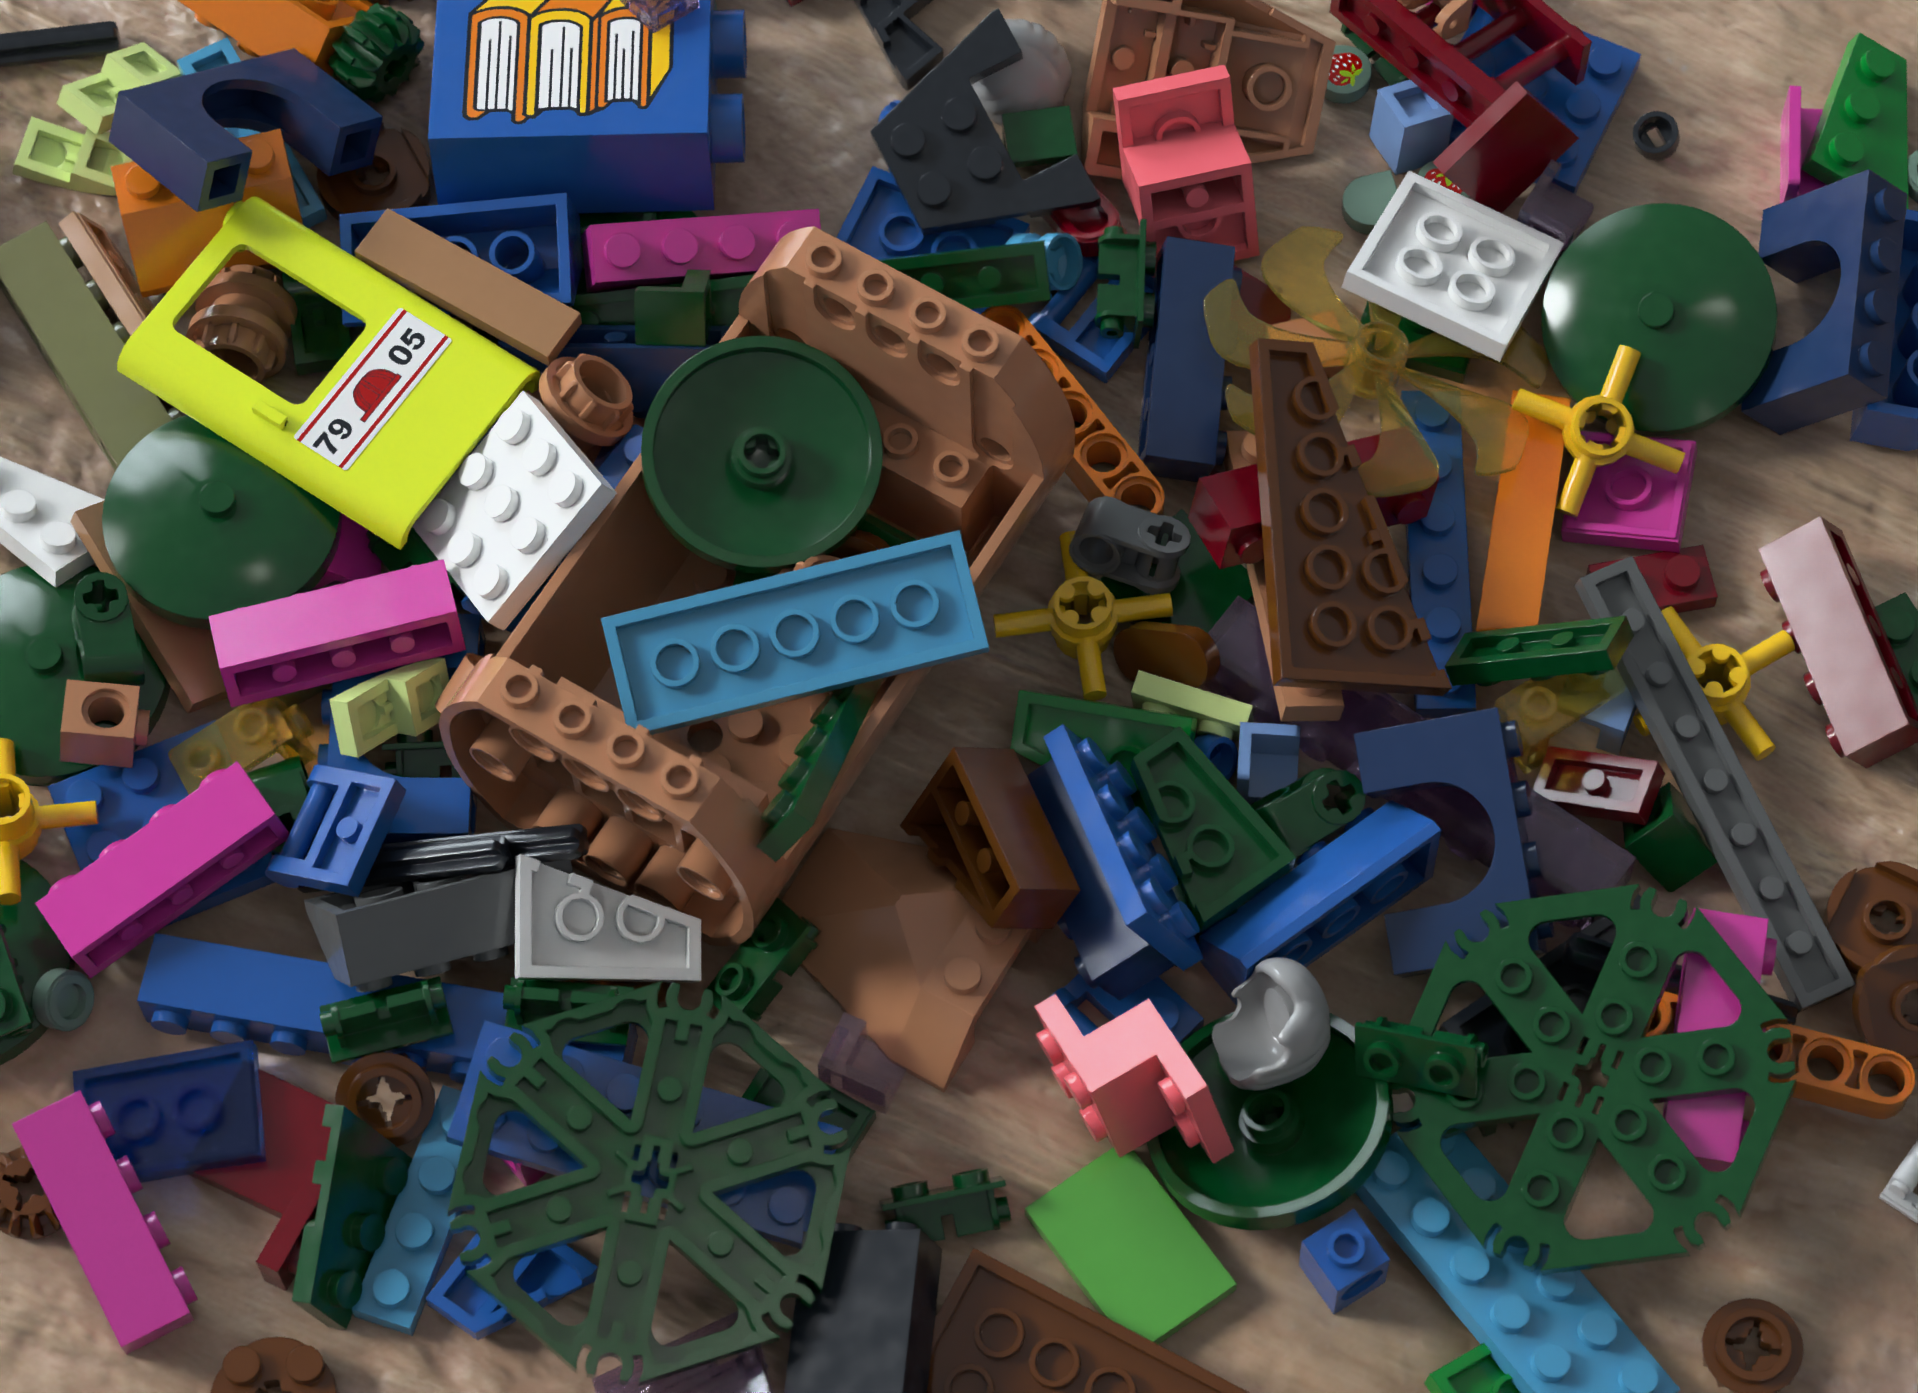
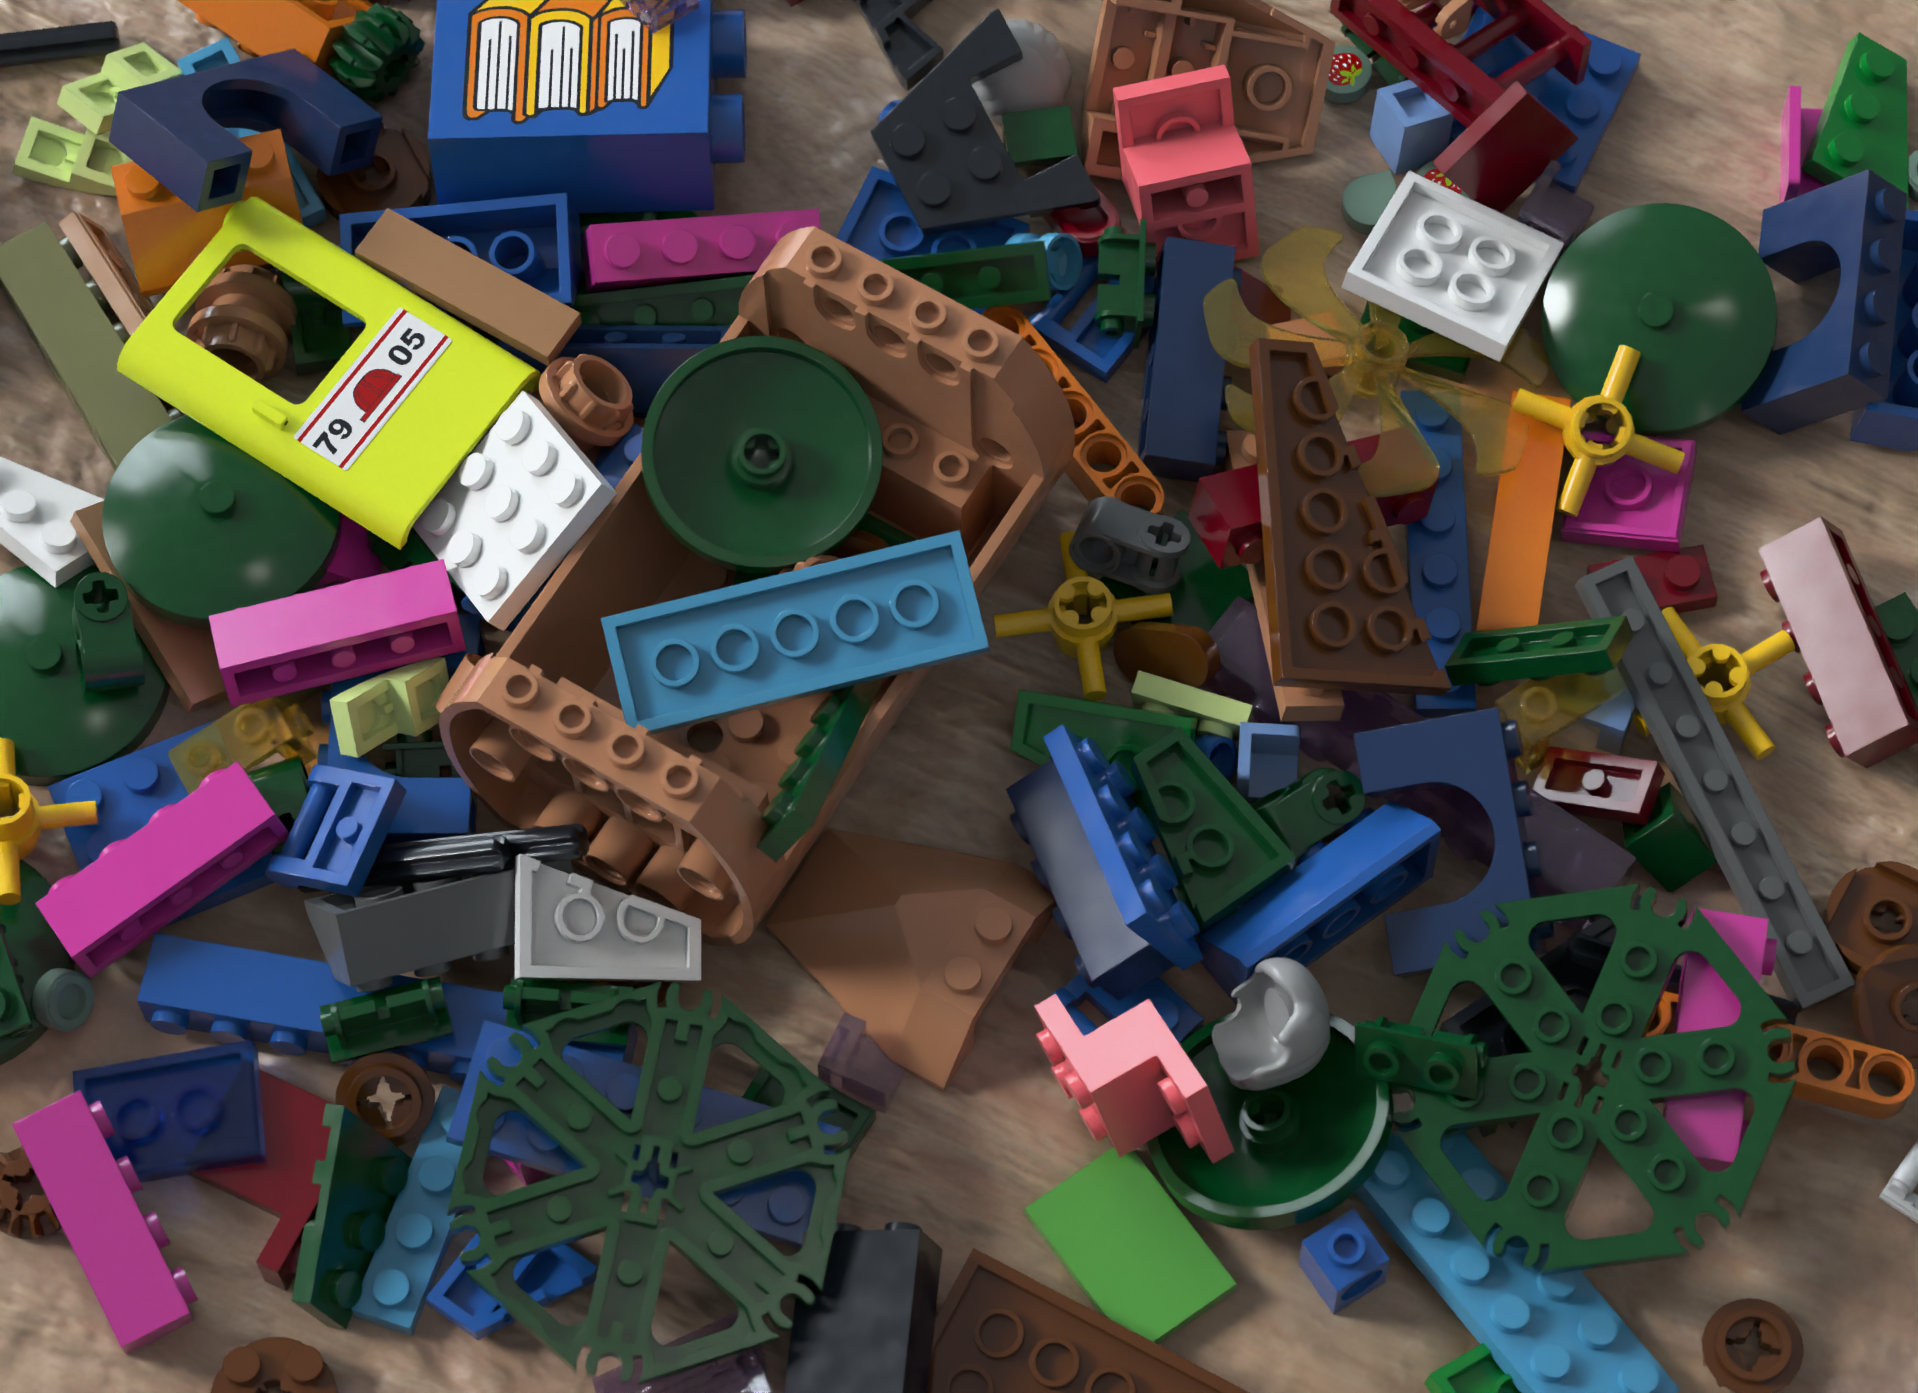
nougat brick [60,679,150,768] -> none
dark green panel [634,270,712,347] -> none
dark green hinge [702,897,821,1022] -> none
dark green hinge [879,1168,1011,1242] -> none
reddish brown wedge [900,747,1081,929] -> none
black hinge [1633,111,1680,162] -> none

